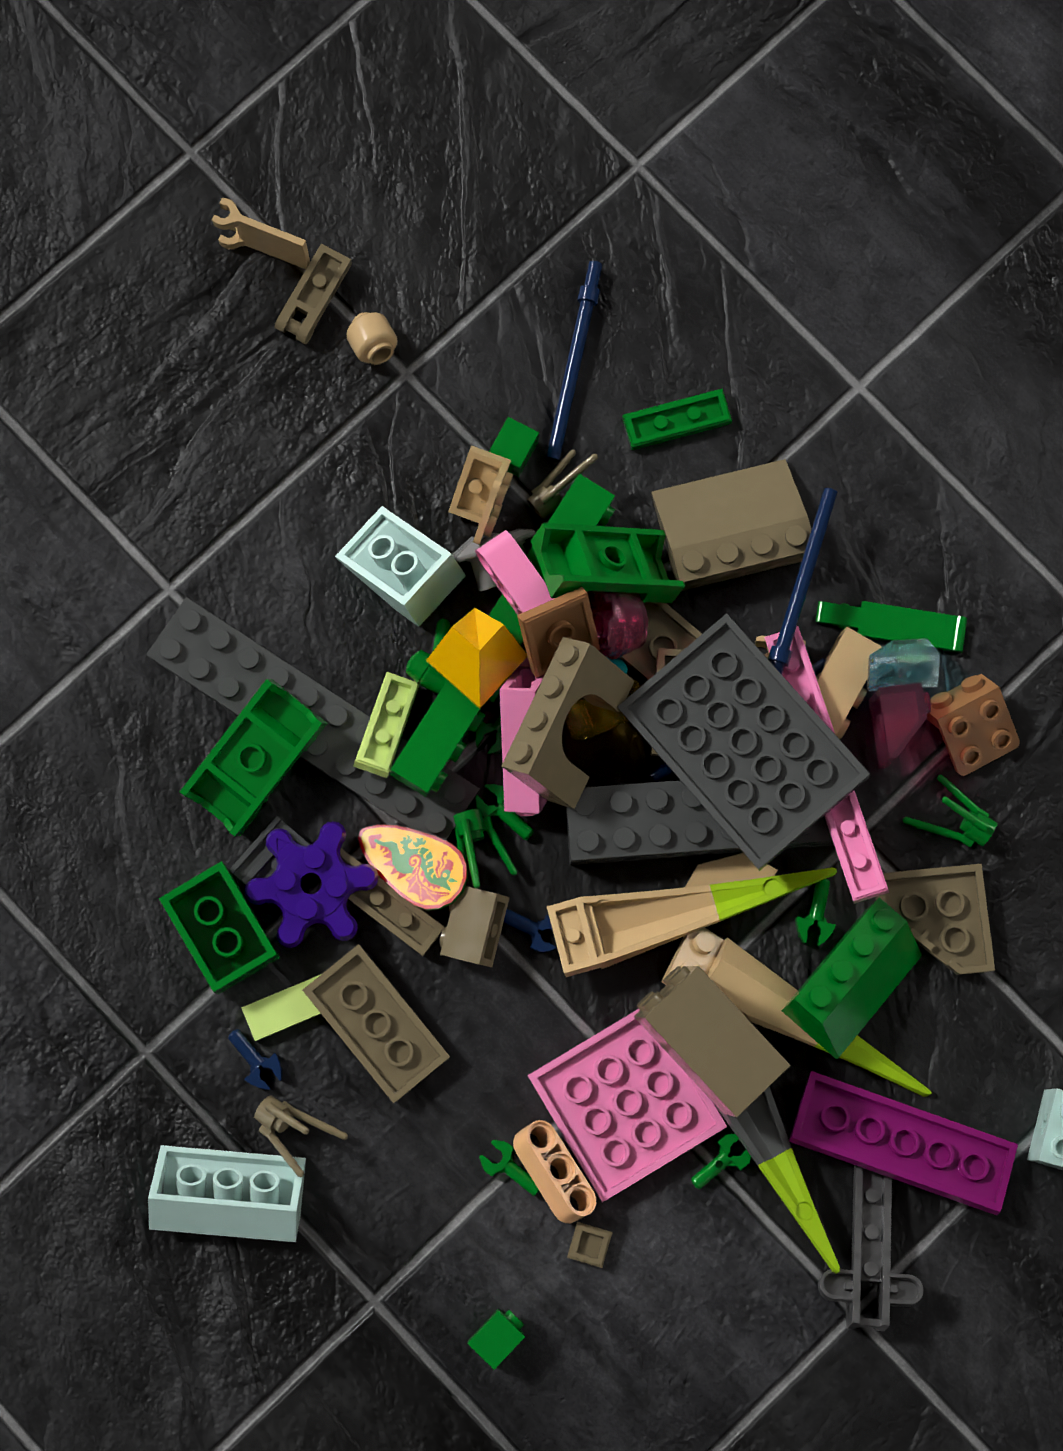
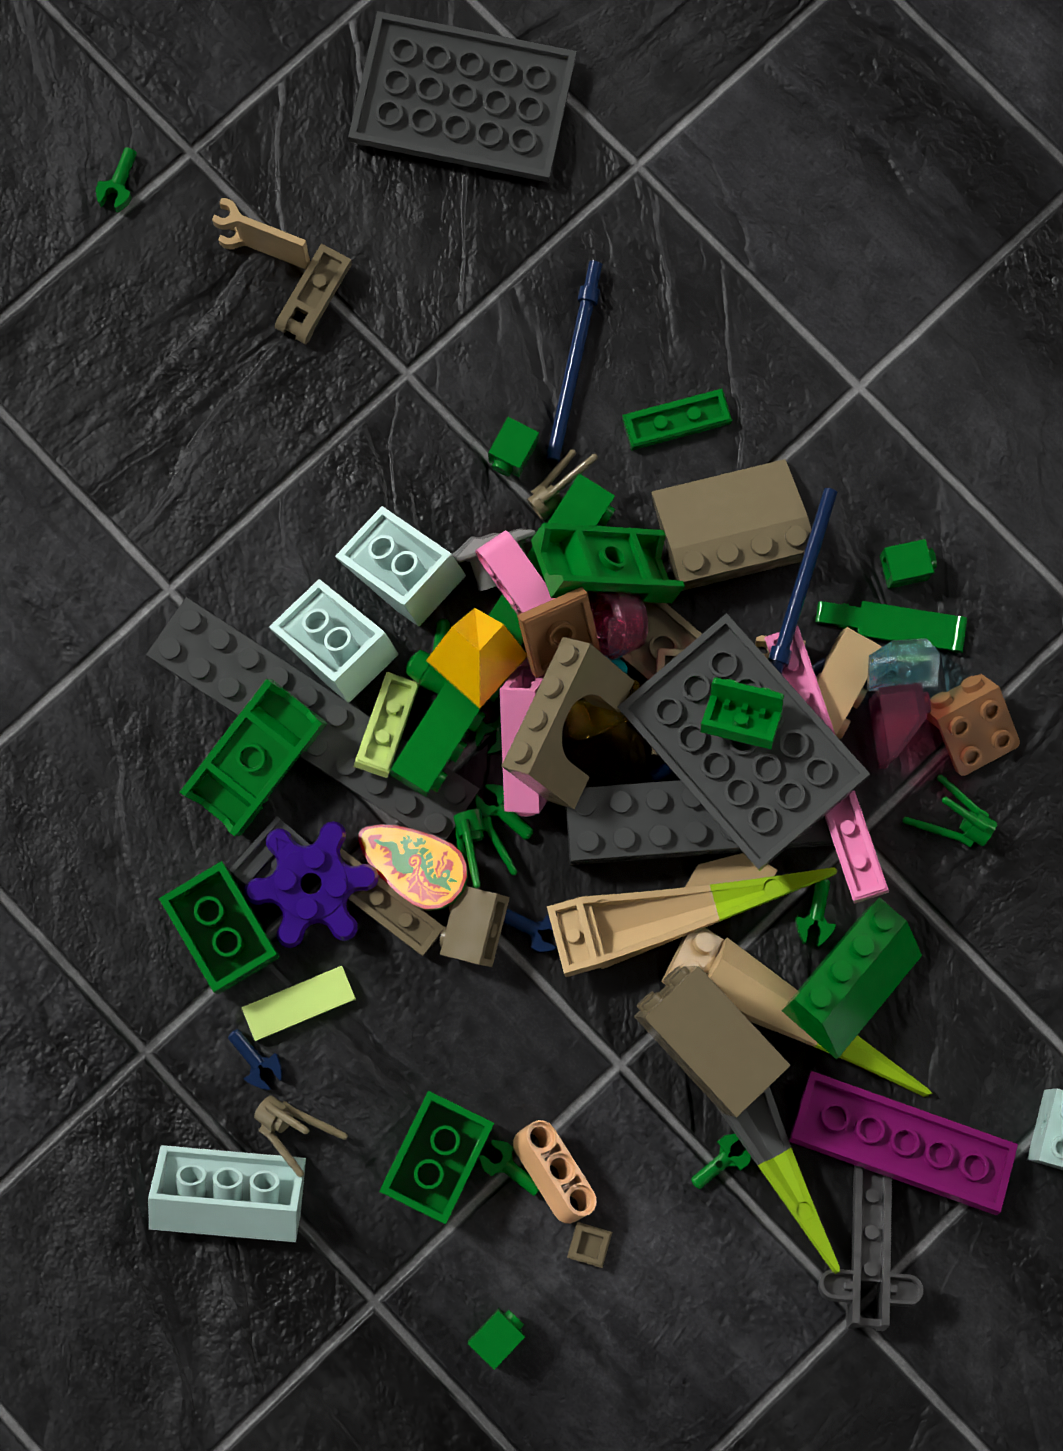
dark tan plate [302,944,450,1103] -> none
tan head [347,312,397,365] -> none
tan bracket [448,446,513,545] -> none
bright pink plate [527,1009,727,1203] -> none
dark tan plate [876,864,995,975] -> none
none -> green bar [96,147,137,213]
none -> light aqua slope [269,579,399,703]
none -> dark grey plate [348,11,577,183]
none -> green brick [379,1091,495,1224]
none -> green bracket [700,677,784,750]
none -> green brick [880,539,937,589]

